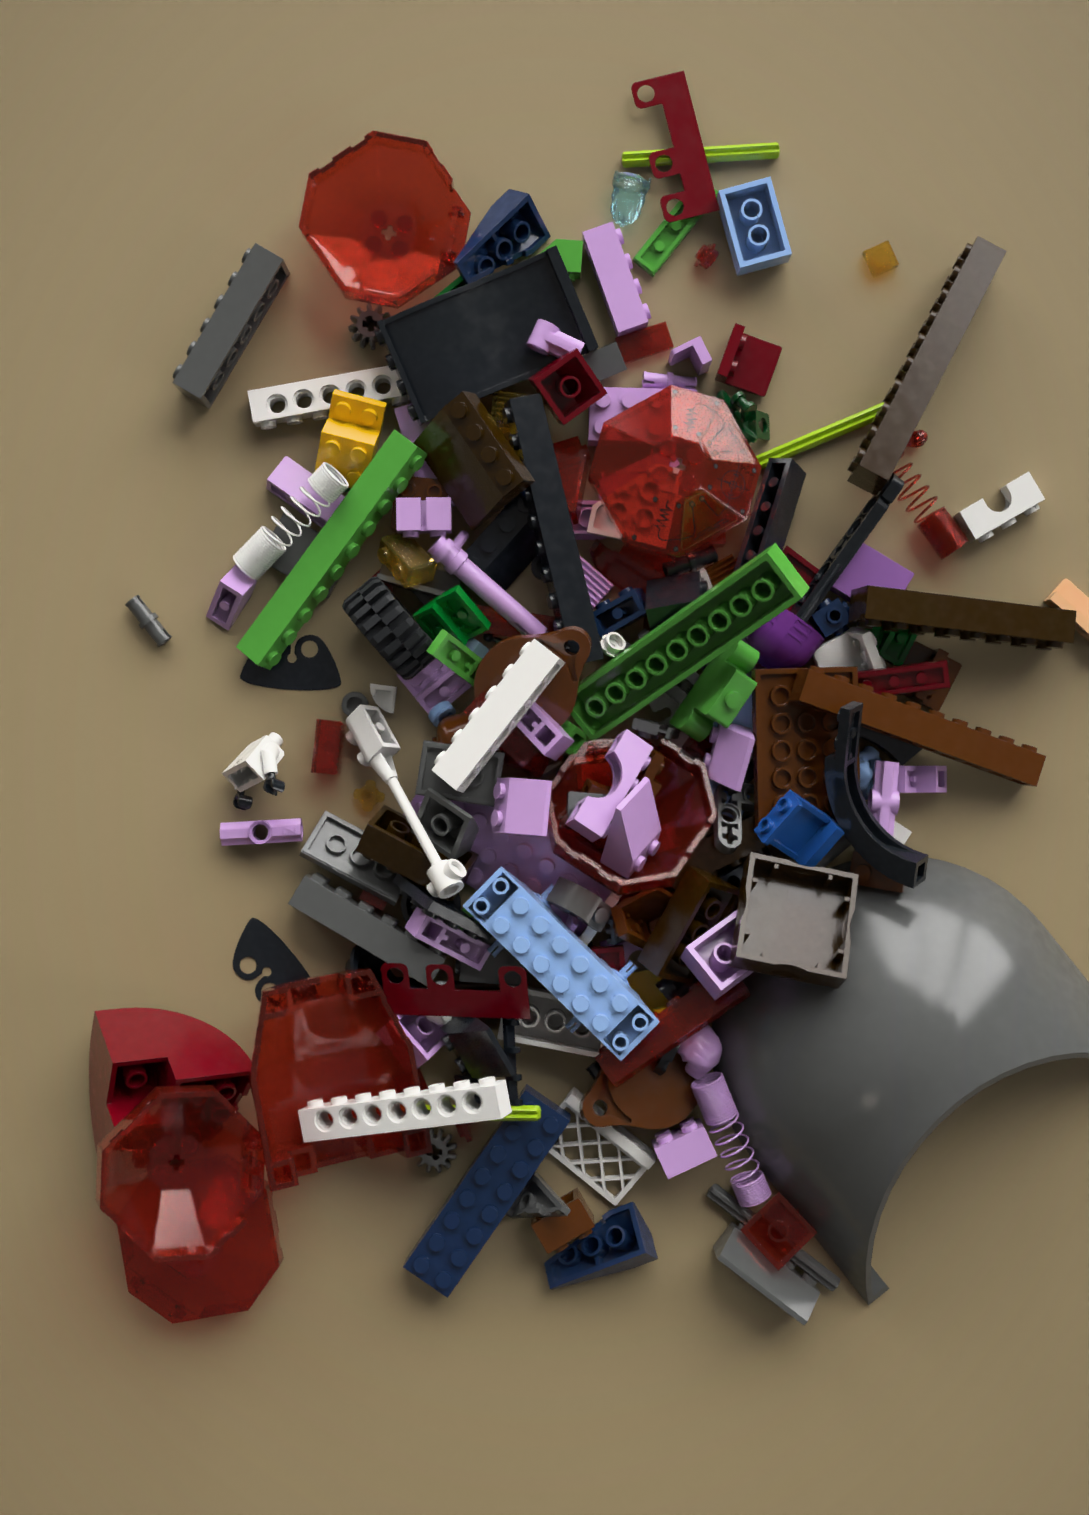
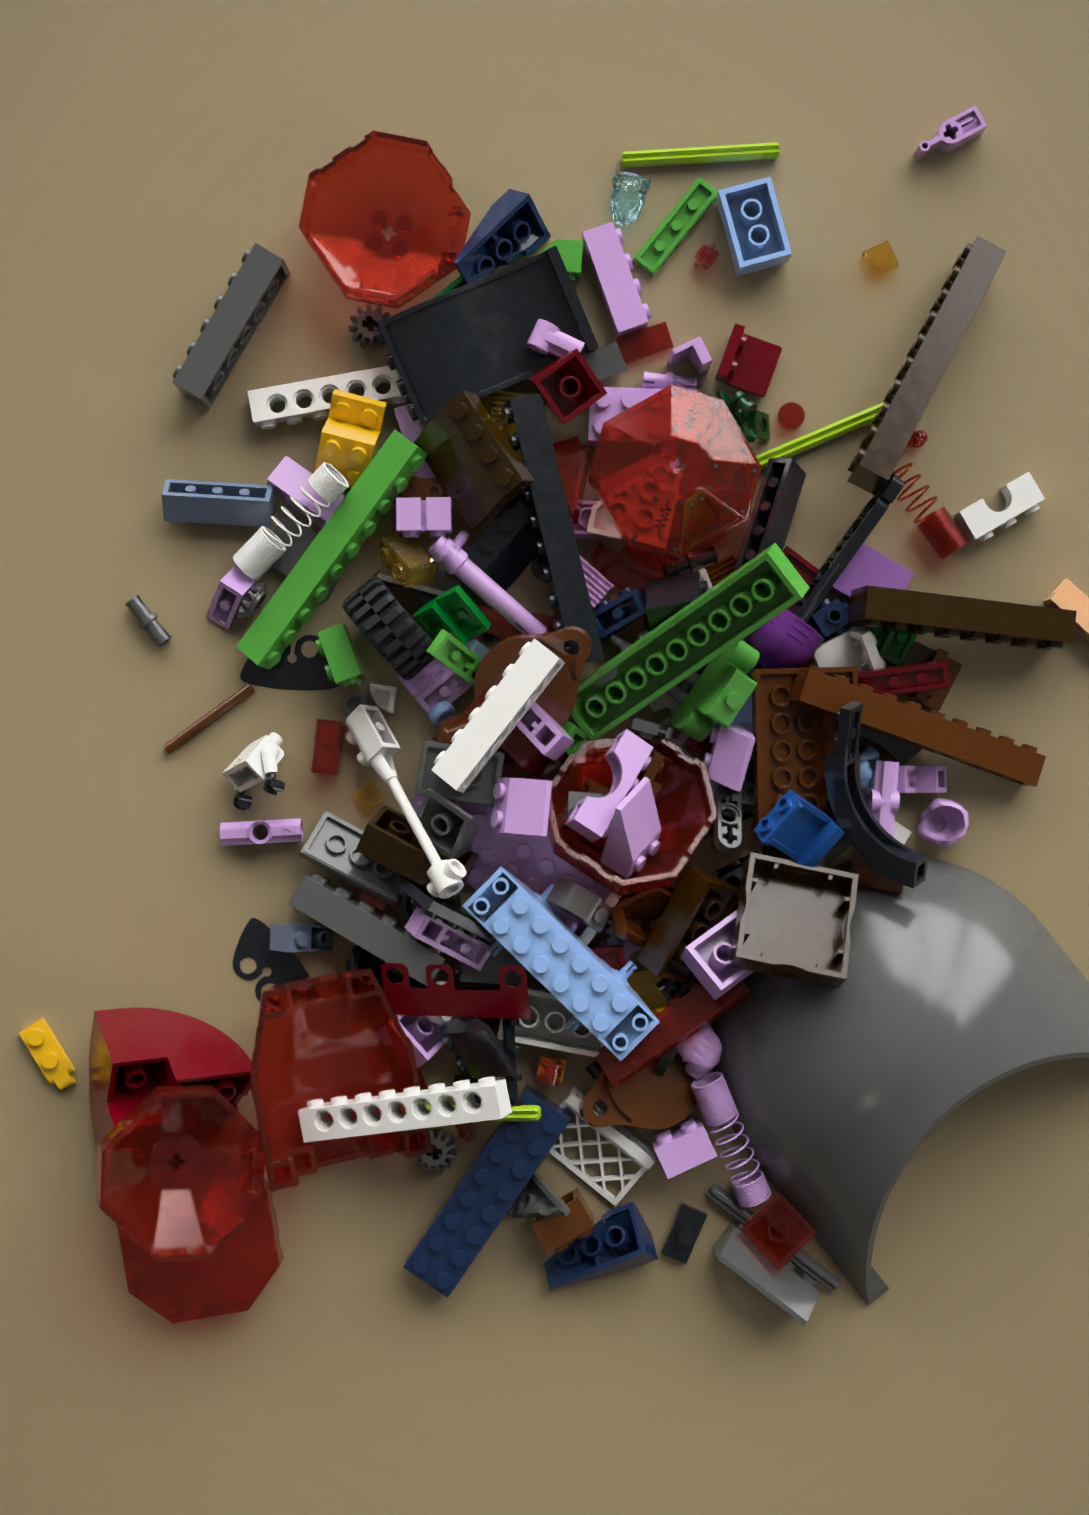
white plate [600,632,626,658] -> none
dark red piece [631,70,720,222] -> none
none -> yellow hinge [19,1018,76,1091]
none -> sand blue brick [161,479,275,528]
none -> reddish brown bar [163,683,255,754]
none -> dark grey gear [237,582,267,621]
none -> sand blue slope [270,923,333,952]
none -> bright green brick [315,623,366,689]
none -> clear red leg [536,1053,567,1086]
none -> black tile [661,1202,707,1264]
none -> clear red tile [777,402,805,430]
none -> lavender piece [914,105,987,160]
none -> lavender hair [917,798,969,847]

